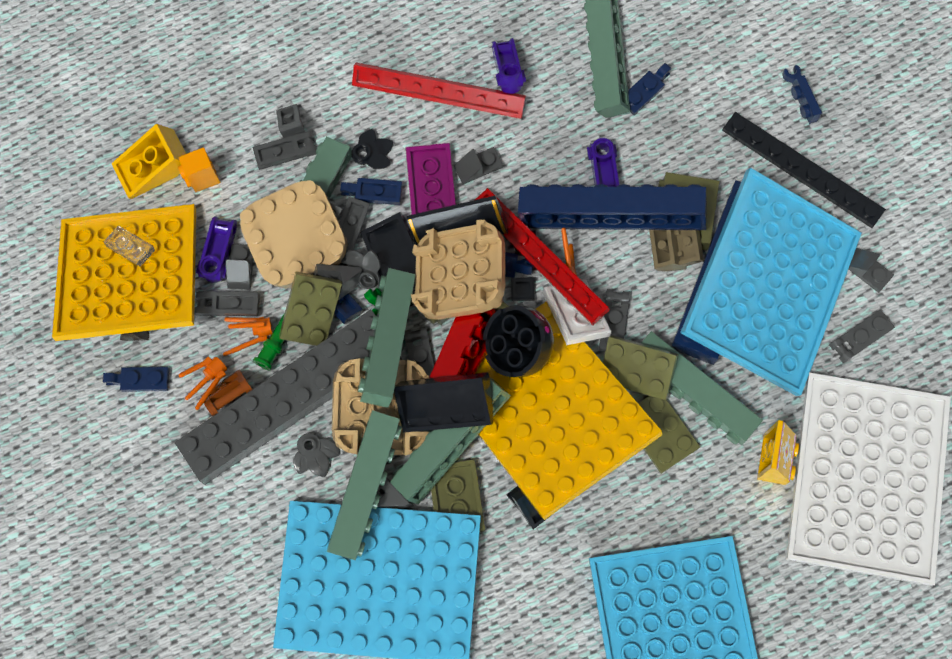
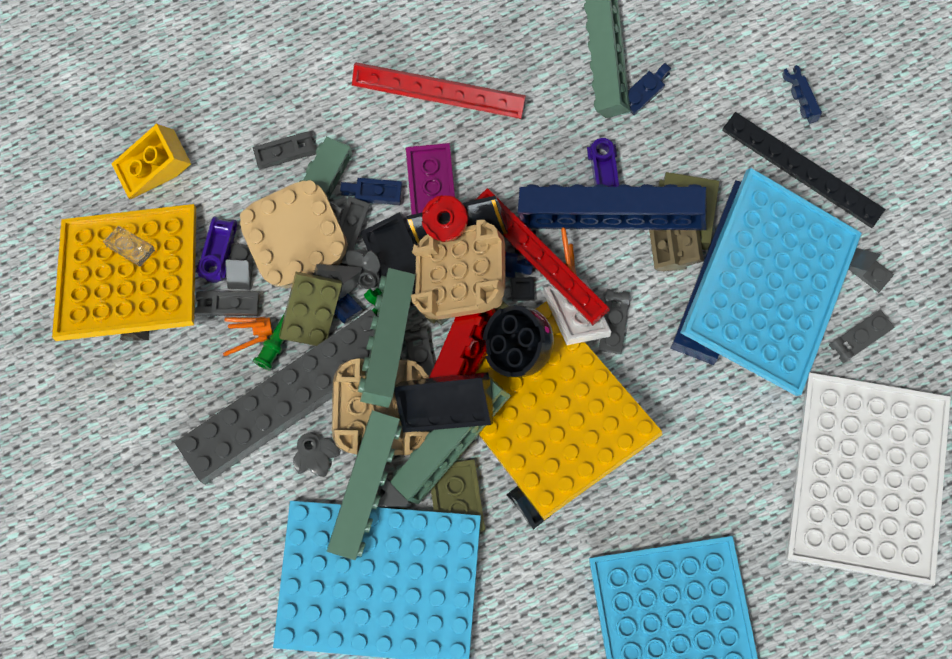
dark blue plate [103,367,169,392] -> none
light orange brick [178,147,220,193] -> none
orange plant [179,357,227,410] -> none
dark orange plate [201,369,253,416] -> none
dark grey slope [276,104,305,138] -> none
black plate [351,129,393,169] -> none
dark grey slope [454,147,503,185] -> none
dark purple piece [492,38,526,94] -> none
olive plate [603,335,678,400] -> none
olive plate [638,396,700,474] -> none
sand green brick [641,331,763,445] -> none
yellow slope [757,420,799,485] -> none
none -> red tile [422,195,468,242]

